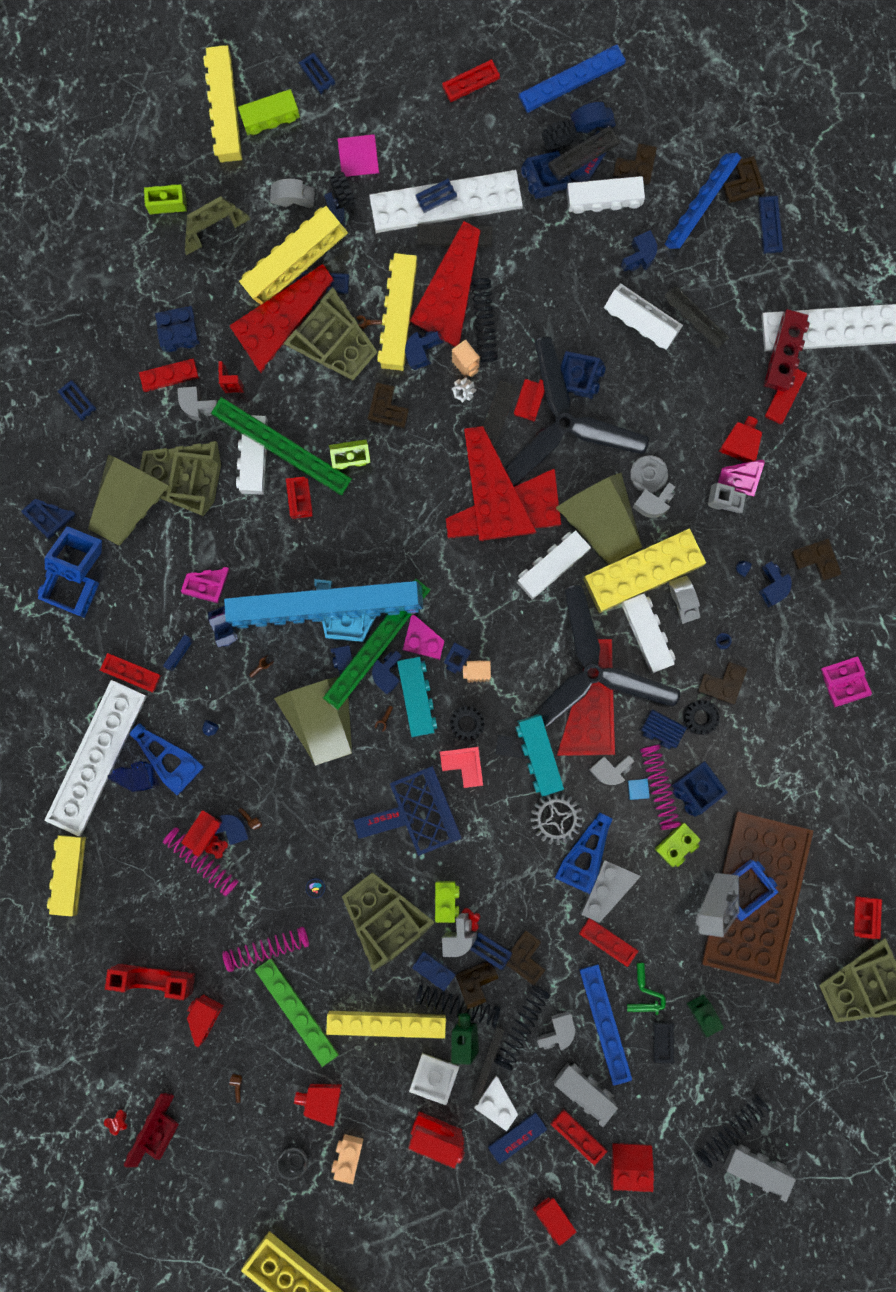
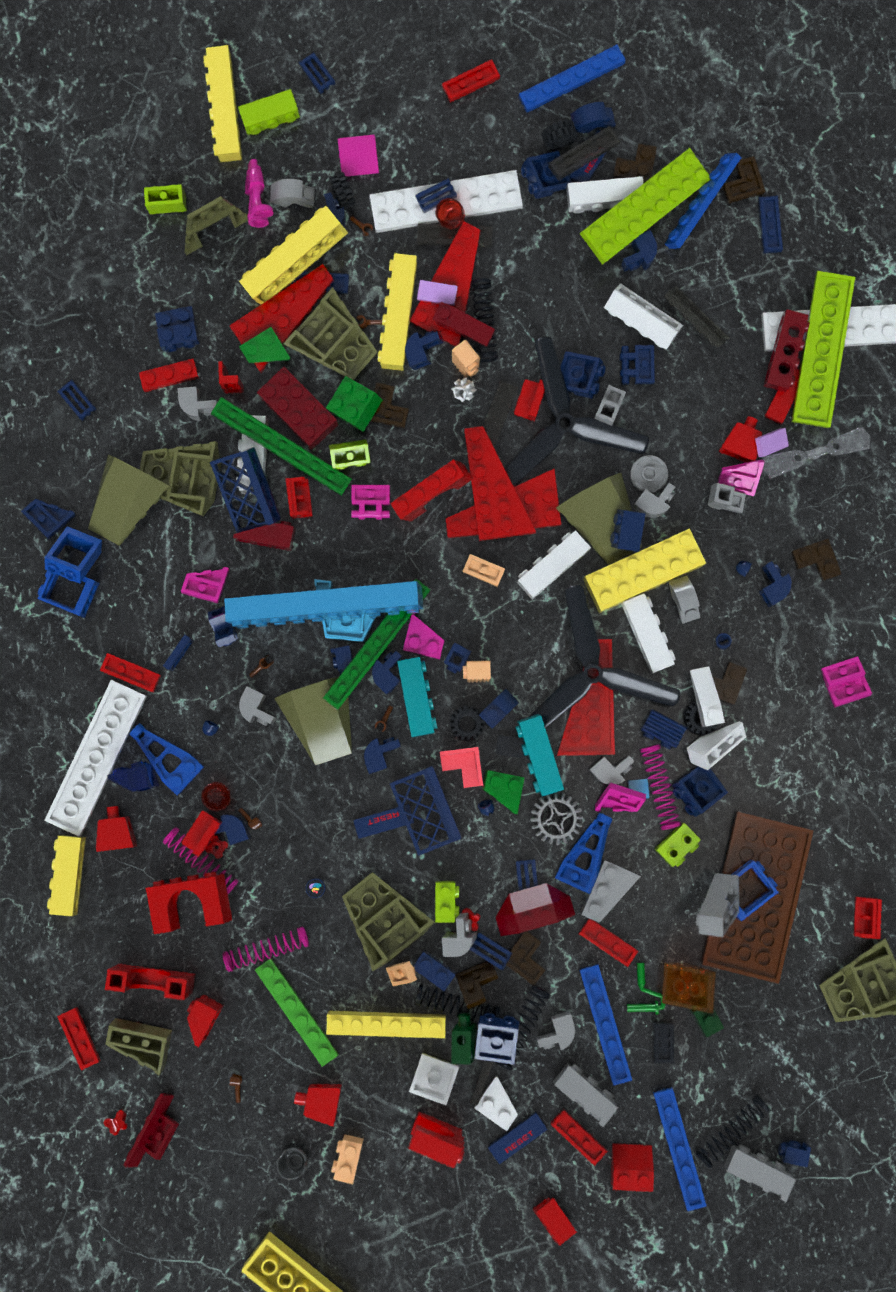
none -> red plate [57,1007,101,1071]
none -> red torso [96,806,137,852]
none -> olive wedge [105,1018,172,1076]
none -> red arch [146,871,232,934]
none -> clear red hair [201,782,231,812]
none -> dark blue fence [210,447,281,533]
none -> dark red slope [233,521,296,551]
none -> green wing [239,327,291,364]
none -> light grey brick [239,686,276,726]
none -> dark pink piece [245,159,273,228]
none -> dark red brick [257,367,338,451]
none -> green brick [326,376,383,432]
none -> reddish brown hand [350,216,373,236]
none -> dark pink plate [351,485,390,520]
none -> dark blue brick [364,737,401,774]
none -> light nougat plate [386,961,417,986]
none -> red arch [390,459,473,522]
none -> lavender tile [417,280,458,306]
none -> dark red slope [433,302,495,347]
none -> clear red hair [435,197,465,230]
none -> light nougat plate [463,554,505,587]
none -> plate [475,1013,519,1065]
none -> dark blue hinge [478,799,495,816]
none -> dark blue brick [479,689,520,729]
none -> green wing [482,770,524,814]
none -> dark red wedge [495,883,575,936]
none -> dark blue tile [516,859,538,891]
none -> lime plate [580,148,710,265]
none -> light grey brick [594,385,626,426]
none -> dark pink wing [595,782,646,812]
none -> dark blue brick [610,509,646,552]
none -> dark blue plate [620,345,655,385]
none -> blue plate [653,1087,706,1211]
none -> clear orange slope [662,963,716,1013]
none -> white slope [687,721,746,770]
none -> white slope [689,666,725,727]
none -> lavender tile [755,428,789,457]
none -> clear piece [763,426,871,479]
none -> dark blue brick [778,1140,811,1168]
none -> lime plate [791,271,855,428]

